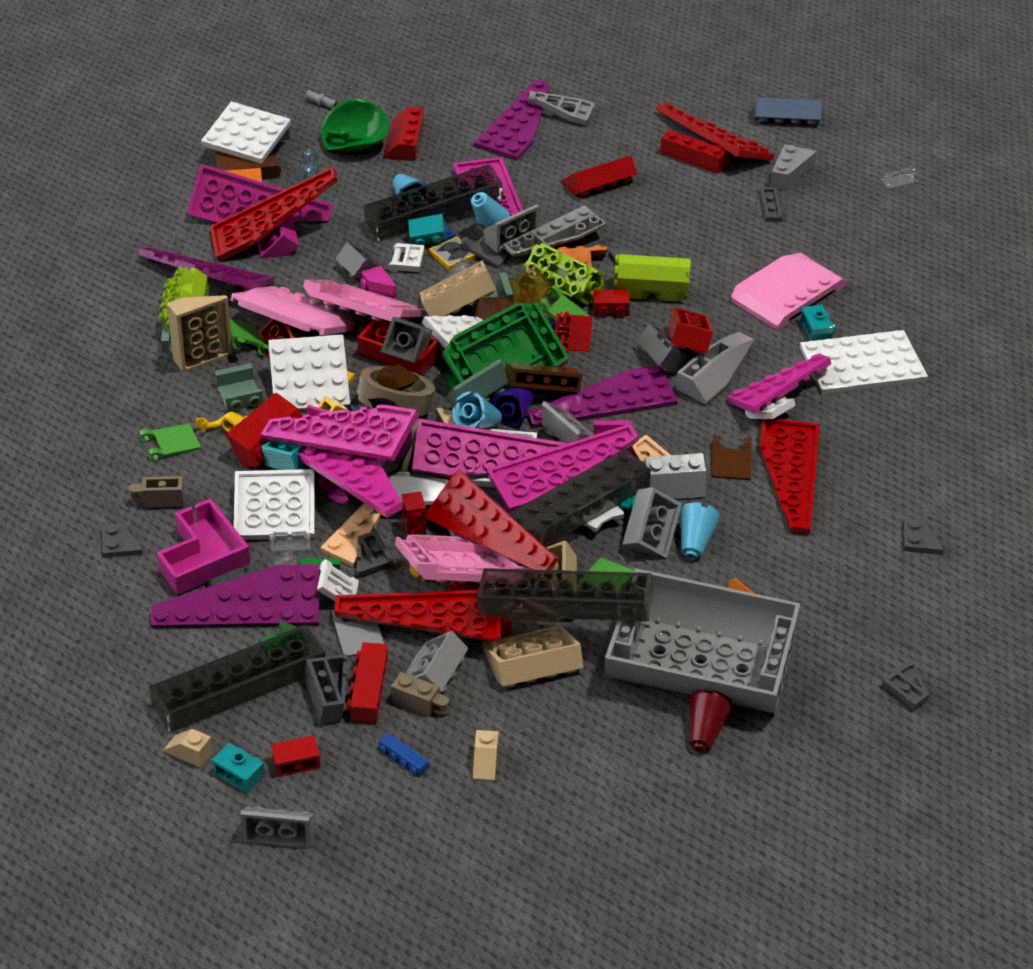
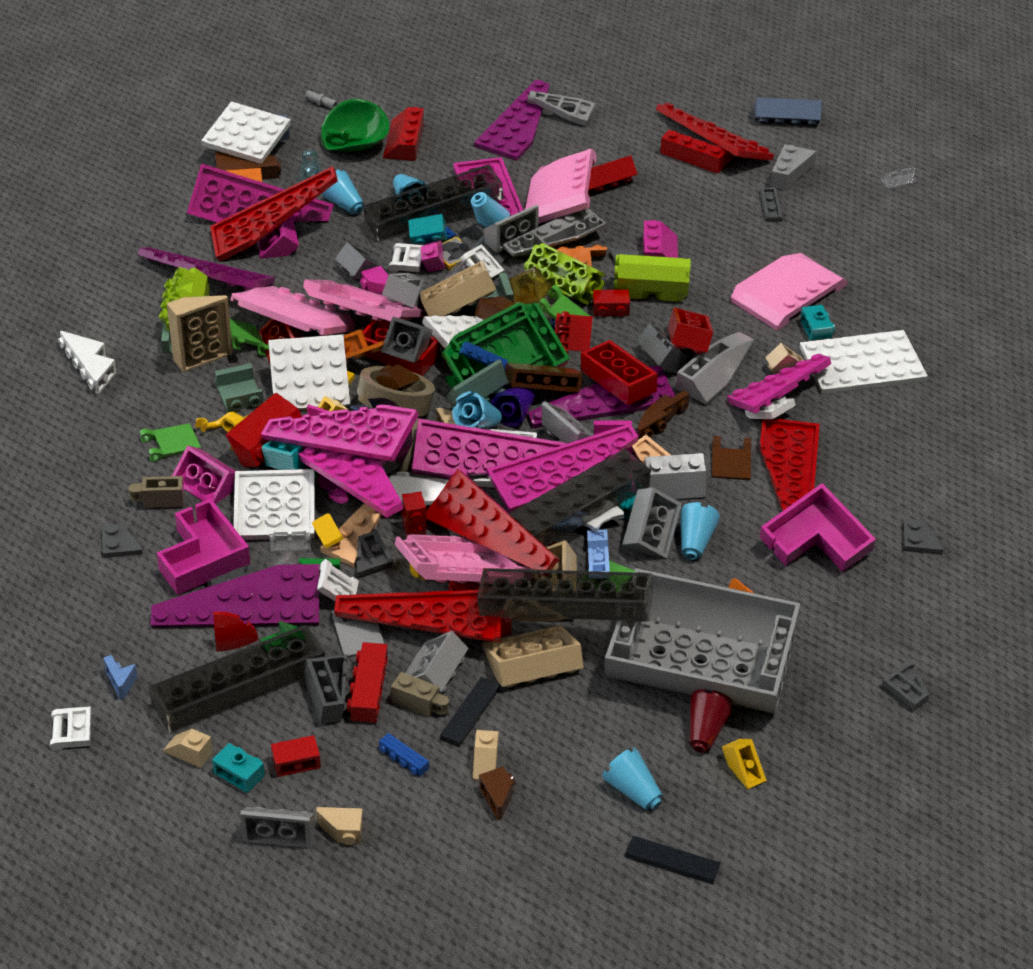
none -> white plate [50,707,91,751]
none -> white slope [58,331,116,394]
none -> medium blue slope [104,655,137,700]
none -> dark pink slope [172,445,235,504]
none -> red brick [213,611,259,652]
none -> yellow slope [312,513,343,549]
none -> tan slope [316,807,363,845]
none -> medium azure cone [321,170,364,215]
none -> orange bracket [343,329,384,362]
none -> light grey wedge [382,273,424,308]
none -> dark pink slope [420,241,445,272]
none -> black tile [440,677,500,747]
none -> white plate [459,244,504,279]
none -> blue piece [459,341,508,370]
none -> reddish brown slope [479,766,515,820]
none -> bright pink slope [525,149,597,224]
none -> red brick [581,340,658,405]
none -> light blue slope [587,529,610,578]
none -> medium azure cone [602,747,663,810]
none -> black tile [625,836,720,884]
none -> reddish brown slope [637,390,689,440]
none -> dark pink slope [643,220,678,258]
none -> yellow slope [722,739,767,789]
none -> dark pink piece [759,483,876,572]
none -> tan slope [765,343,804,373]

